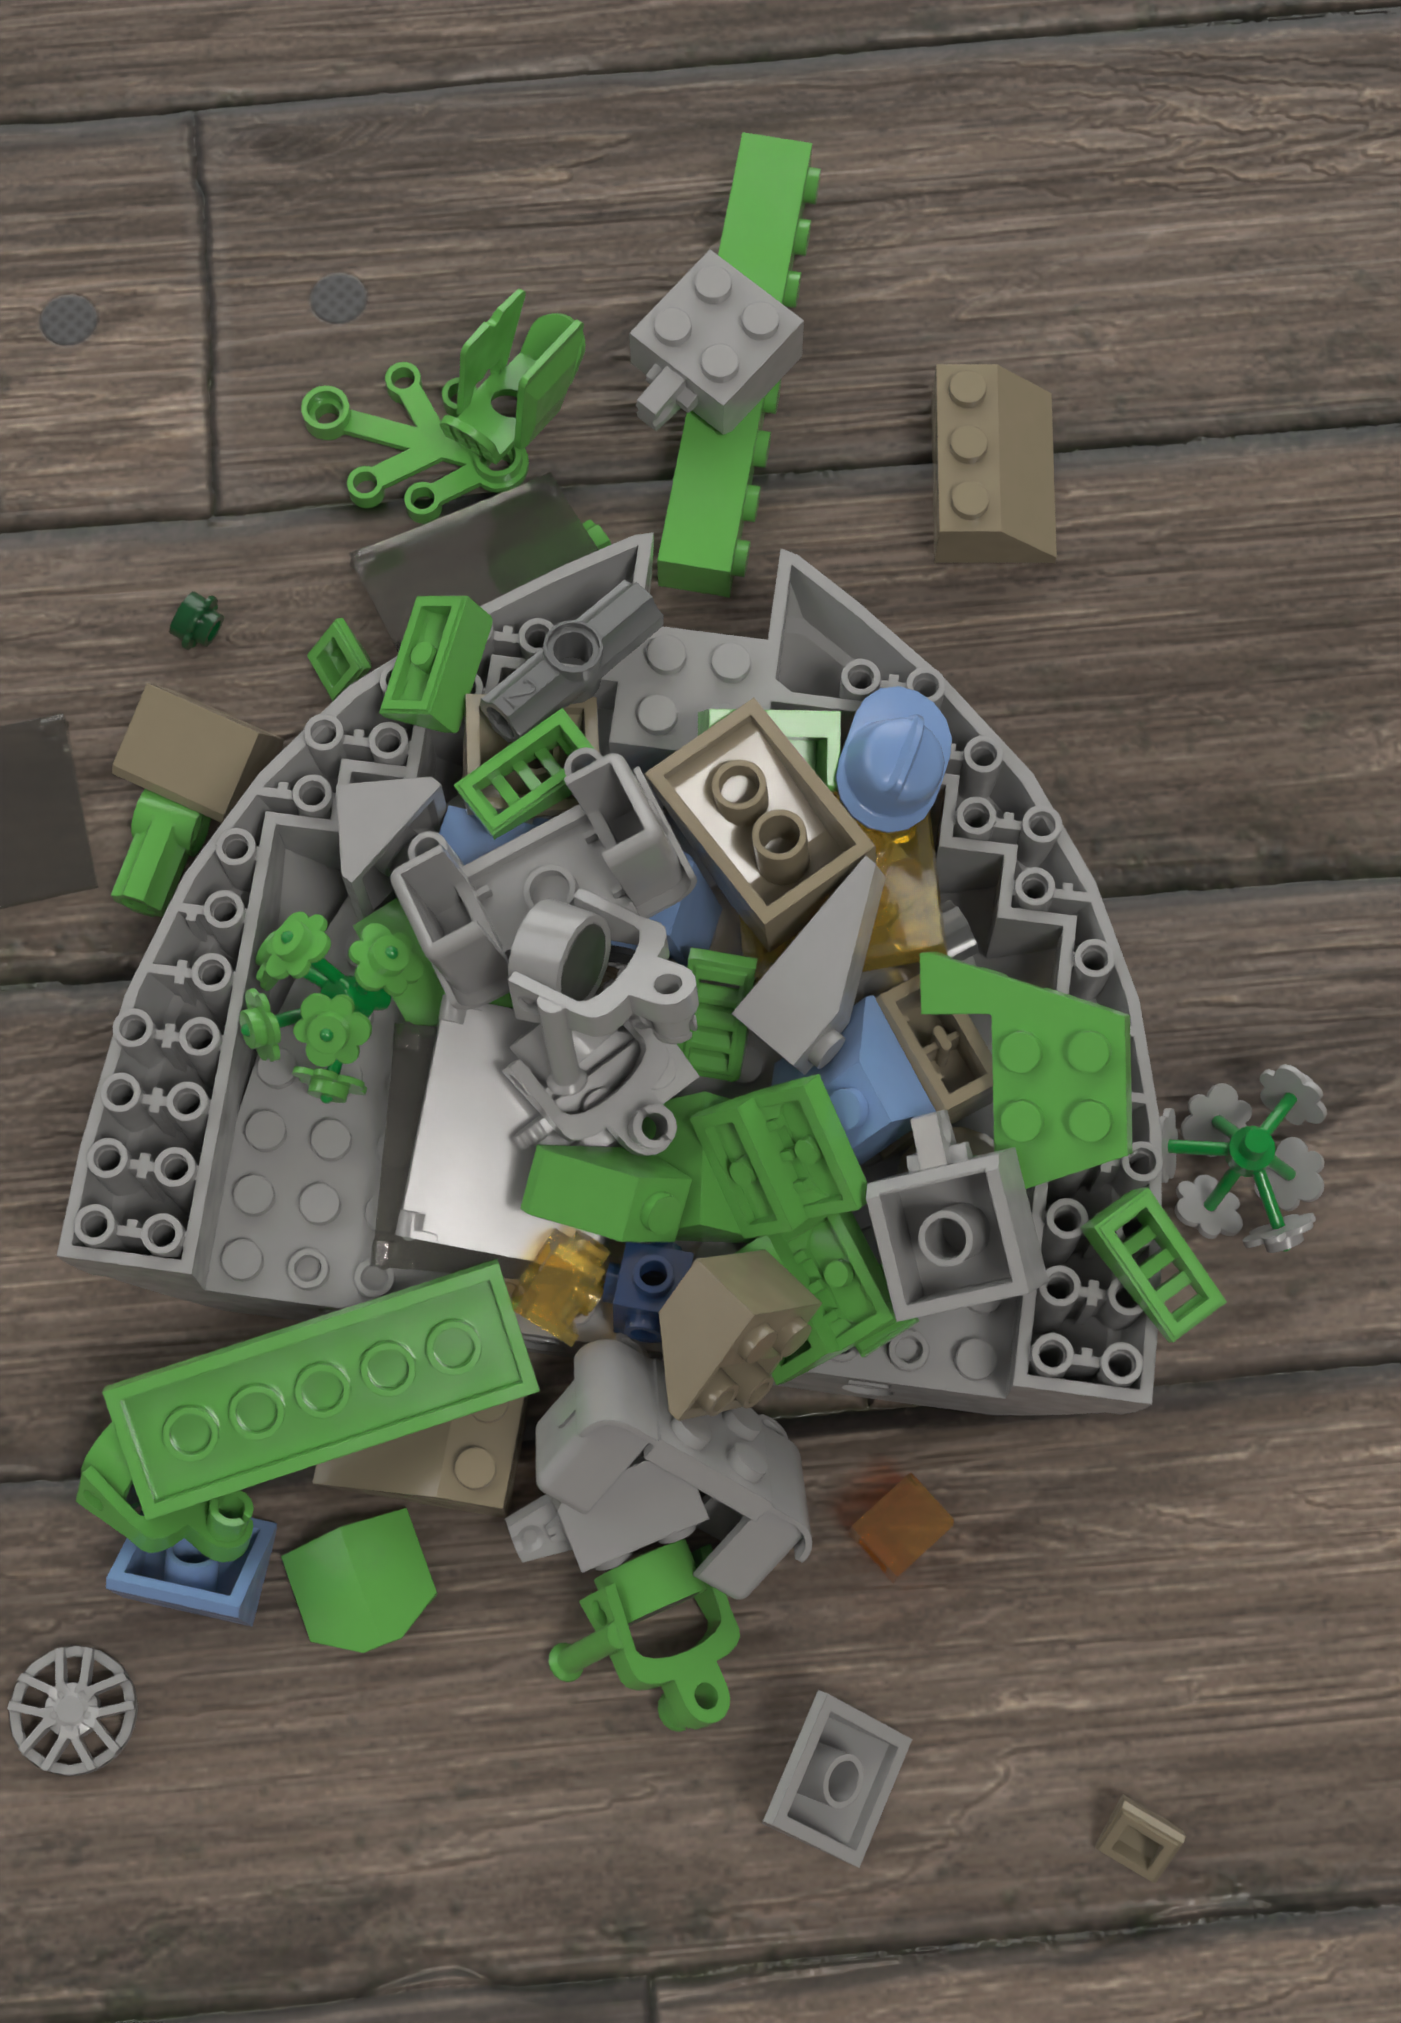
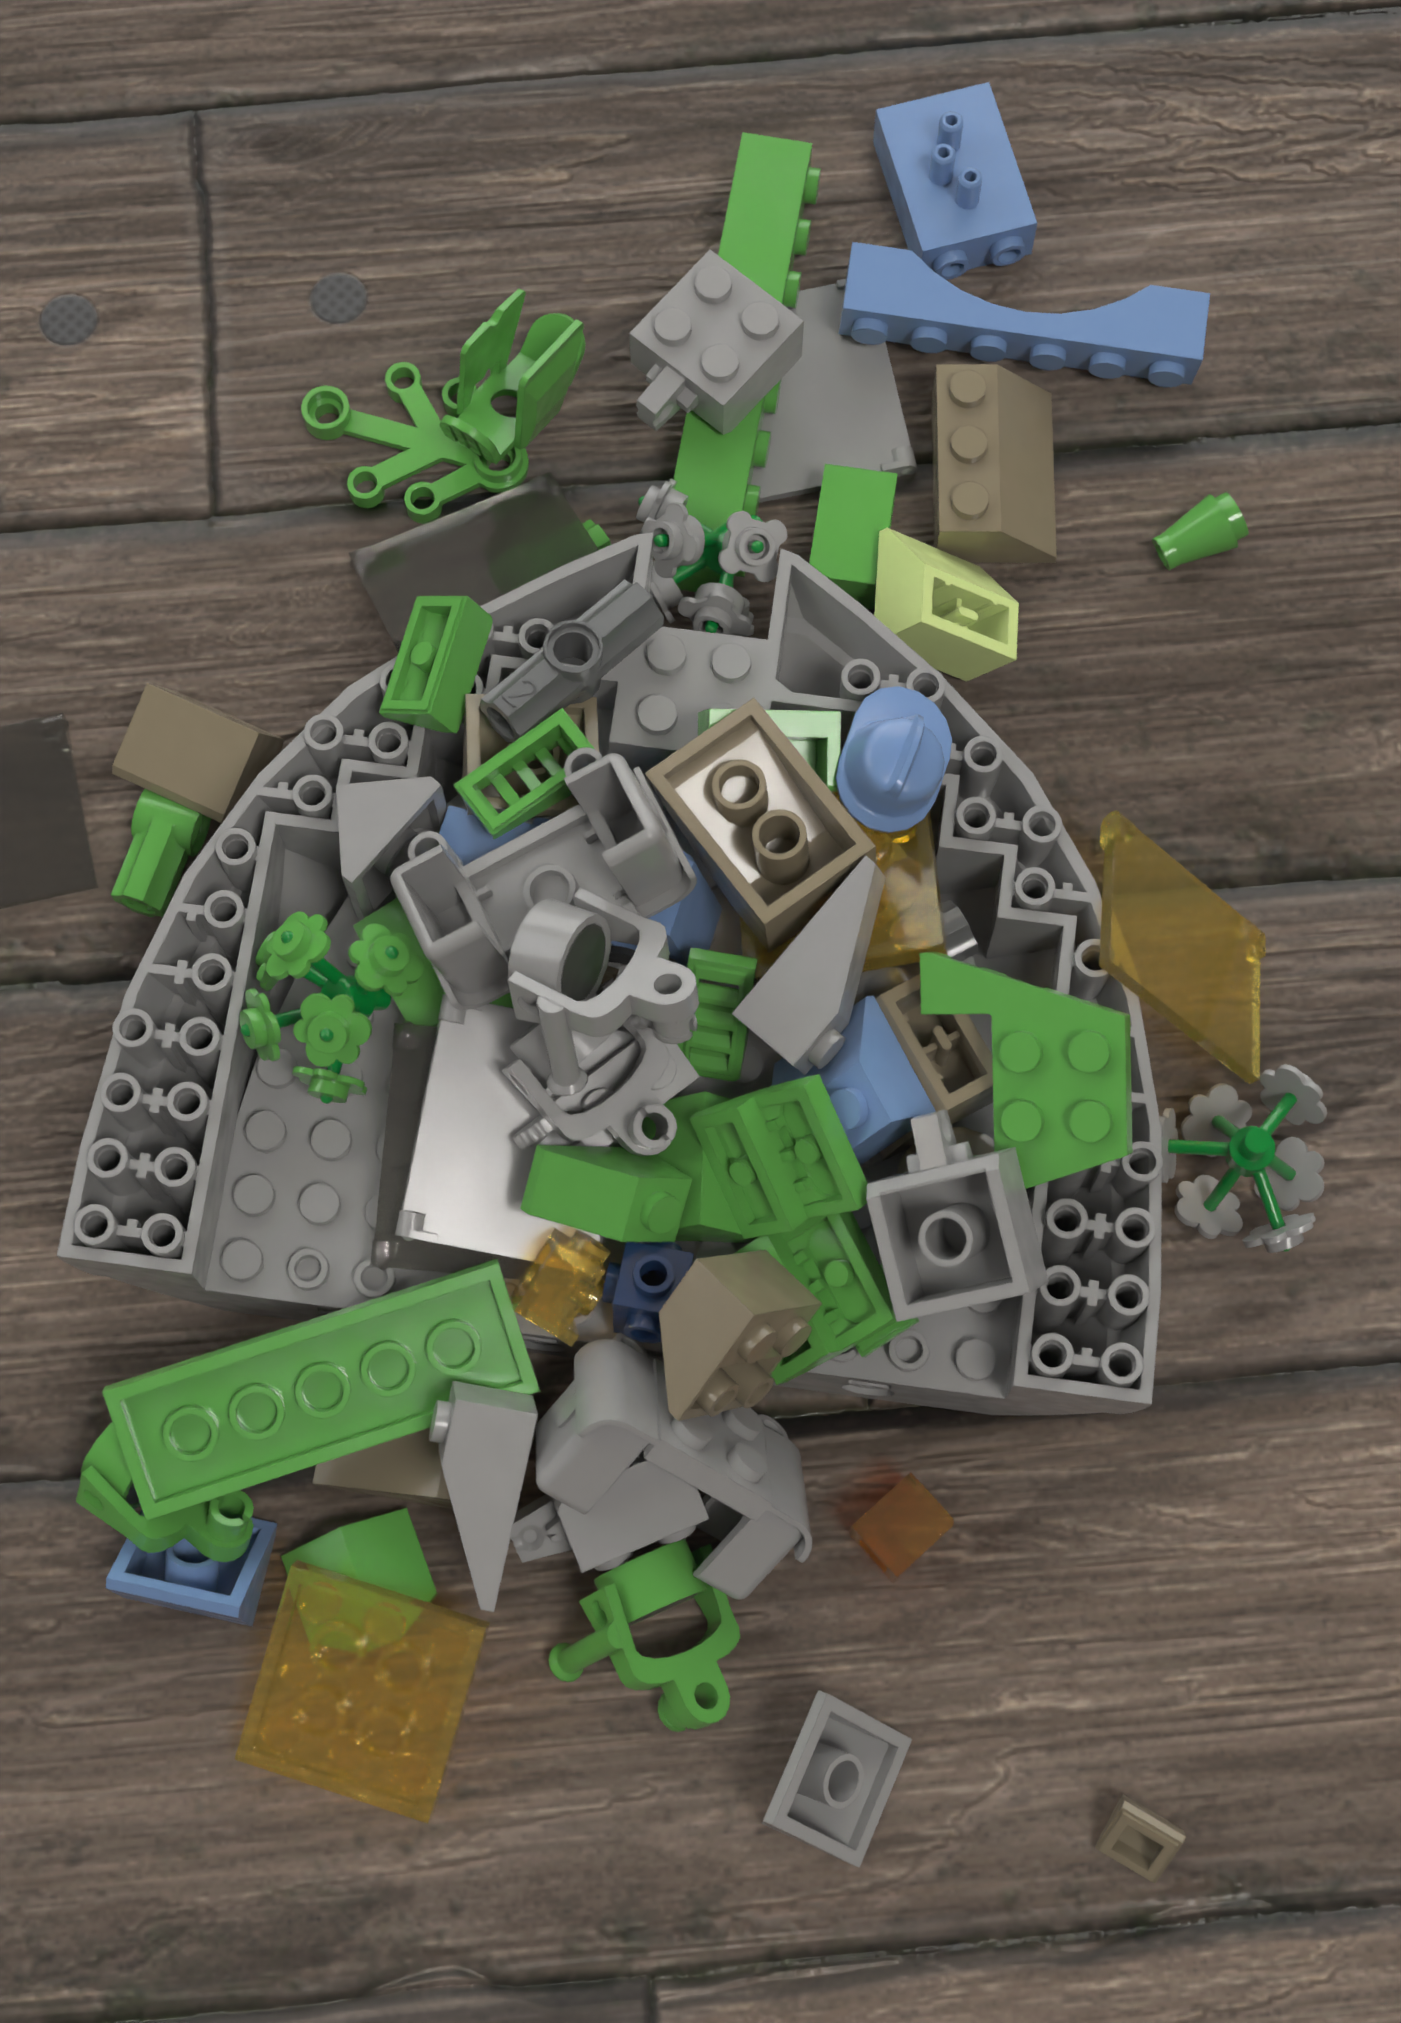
light grey wheel [7,1646,138,1776] -> none
dark green plate [169,591,224,650] -> none
bright green slope [307,618,372,701] -> none
bright green slope [1080,1187,1227,1342] -> none
none -> clear yellow plate [234,1560,491,1824]
none -> light grey slope [429,1381,538,1612]
none -> light grey plant [636,479,787,637]
none -> light grey piece [751,279,917,503]
none -> bright green panel [809,464,898,610]
none -> medium blue arch [838,242,1210,387]
none -> medium blue piece [873,82,1037,280]
none -> yellowish green slope [874,528,1019,681]
none -> clear yellow piece [1099,811,1266,1084]
none -> bright green cone [1152,492,1249,571]

